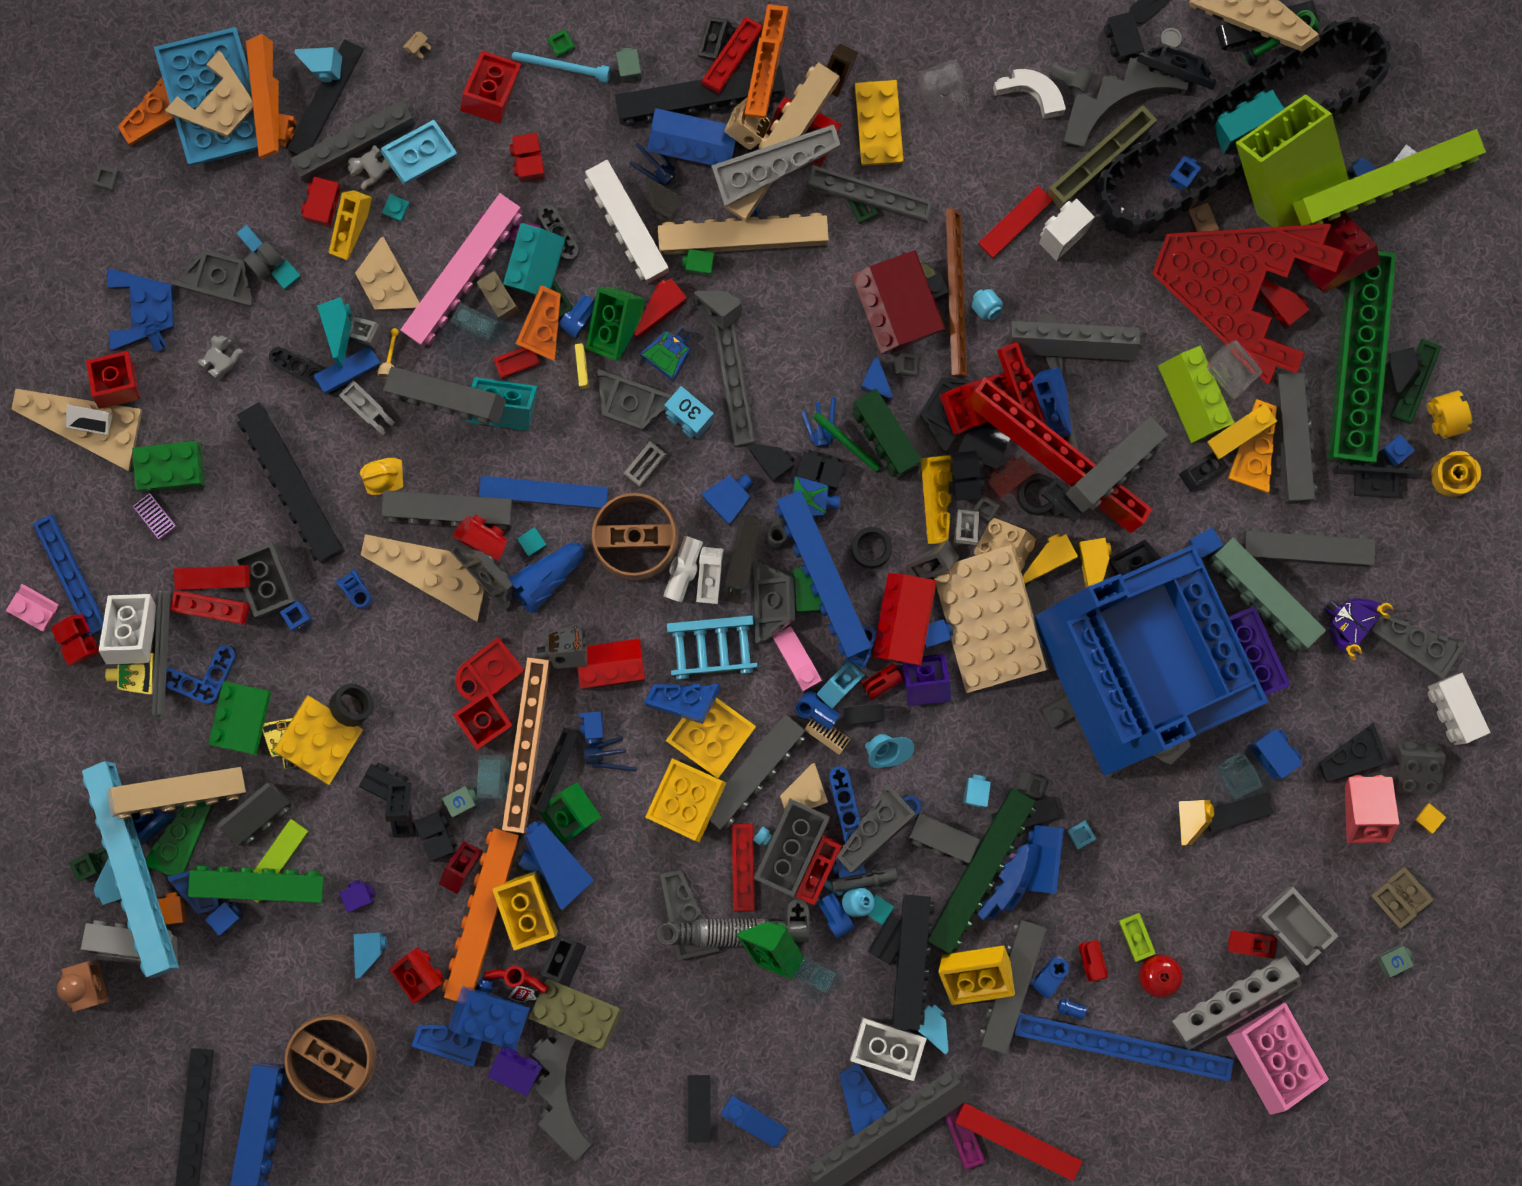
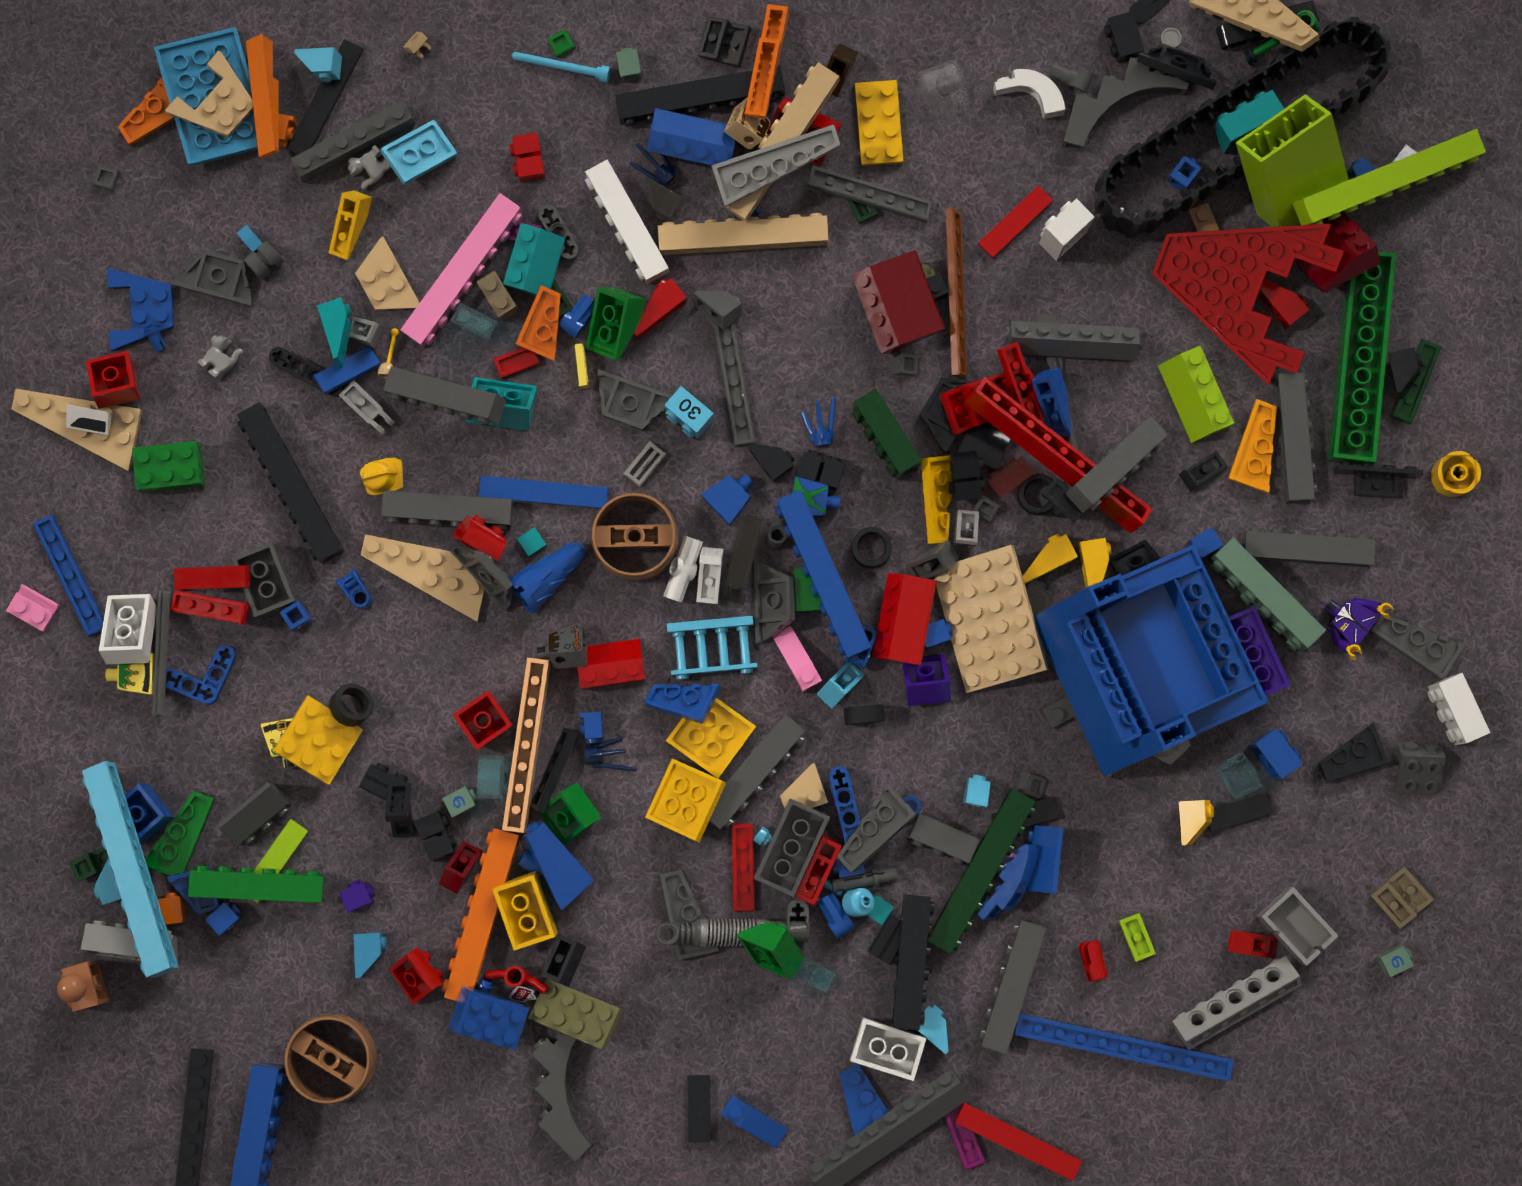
red piece [51,614,100,666] -> none
tan brick [107,767,246,819] -> none
tile [133,493,177,540] -> none
green slope [208,681,272,755] -> none
teal tile [271,260,301,290] -> none
red brick [301,177,342,228] -> none
teal plate [382,194,410,222] -> none
blue wing [411,1025,483,1068] -> none
red plate [456,637,525,701] -> none
red slope [460,51,522,124] -> none
dark purple slope [487,1047,542,1096] -> none
torso [641,328,691,382] -> none
green brick [682,249,714,278] -> none
red tile [701,17,763,94] -> none
blue piece [795,691,840,730] -> none
tan tile [804,719,850,755] -> none
green bar [812,412,880,472] -> none
blue slope [861,357,893,401] -> none
red arm [861,663,904,701] -> none
medium azure piece [865,734,914,768] -> none
yellow slope [938,945,1015,1005] -> none
medium azure head [971,289,1003,321] -> none
tan bracket [974,518,1036,570] -> none
blue piece [1030,957,1069,999] -> none
olive brick [1047,105,1157,209] -> none
blue pin [1057,998,1087,1020] -> none
medium azure tile [1067,820,1096,850] -> none
red cylinder [1138,954,1183,998] -> none
clear slope [1206,340,1263,400] -> none
yellow slope [1207,404,1277,460] -> none
bright pink slope [1227,1002,1329,1115] -> none
coral slope [1345,775,1399,843] -> none
blue brick [1379,434,1415,466] -> none
yellow tile [1414,803,1446,834] -> none
yellow brick [1426,390,1472,439] -> none

